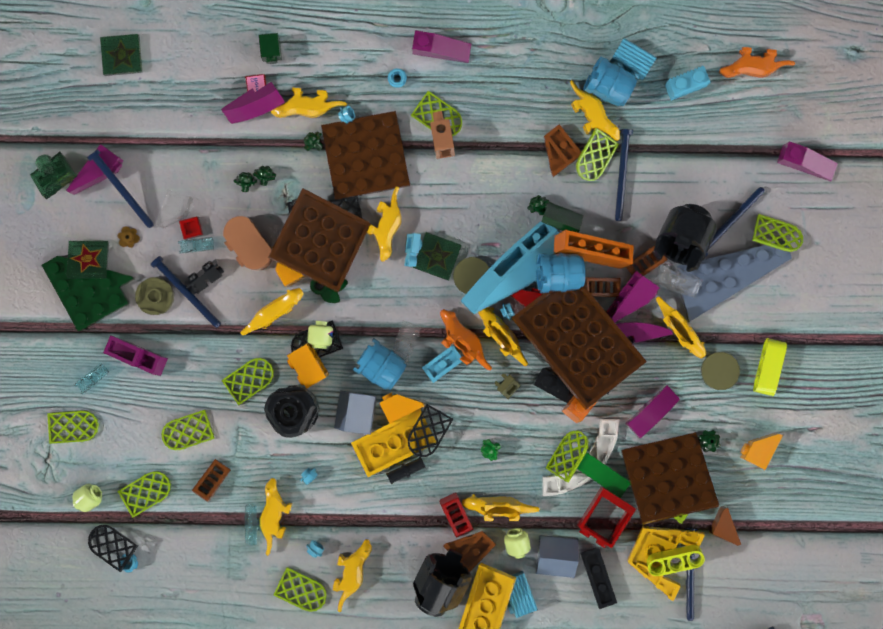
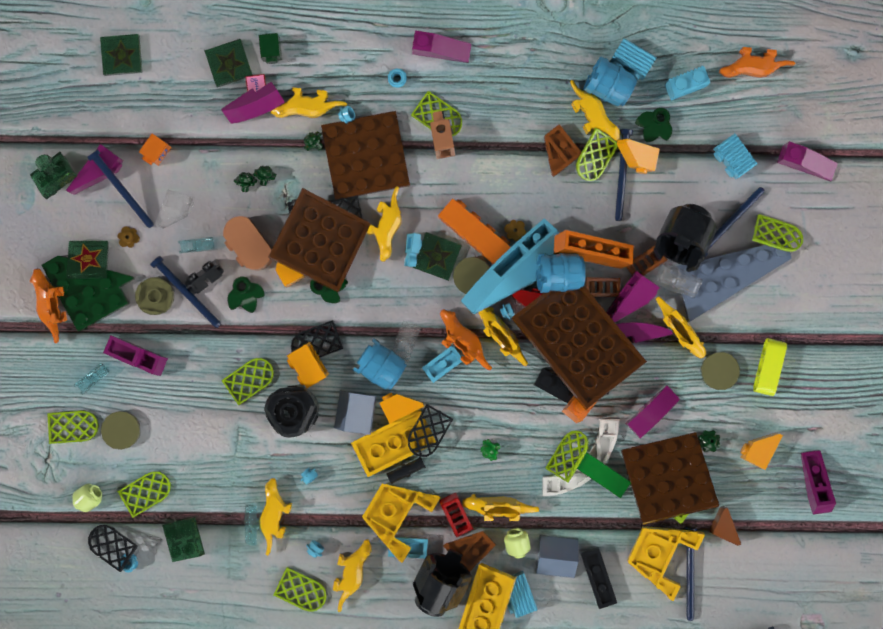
lime window [161,410,215,450] -> none
red tile [179,216,203,240] -> none
dark orange slope [192,459,231,502] -> none
yellow animal [241,288,304,336] -> none
yellowish green head [307,321,333,349] -> none
olive tile [495,374,521,399] -> none
dark green plant [527,195,549,215] -> none
dark green tile [541,202,584,233] -> none
red window [577,486,636,548] -> none
neon yellow beam [647,545,705,576] -> none
none -> orange animal [30,268,67,343]
none -> olive tile [101,411,140,450]
none -> orange brick [139,134,172,166]
none -> clear green plate [162,517,205,562]
none -> clear green tile [204,39,253,88]
none -> dark green plate [227,276,265,313]
none -> yellow wing [362,483,441,563]
none -> medium azure plate [388,536,428,559]
none -> orange brick [438,198,511,264]
none -> pearl gold plant [504,220,526,242]
none -> light orange slope [617,139,660,174]
none -> dark green plate [635,108,673,142]
none -> medium azure brick [713,133,757,180]
none -> magenta slope [801,450,836,515]

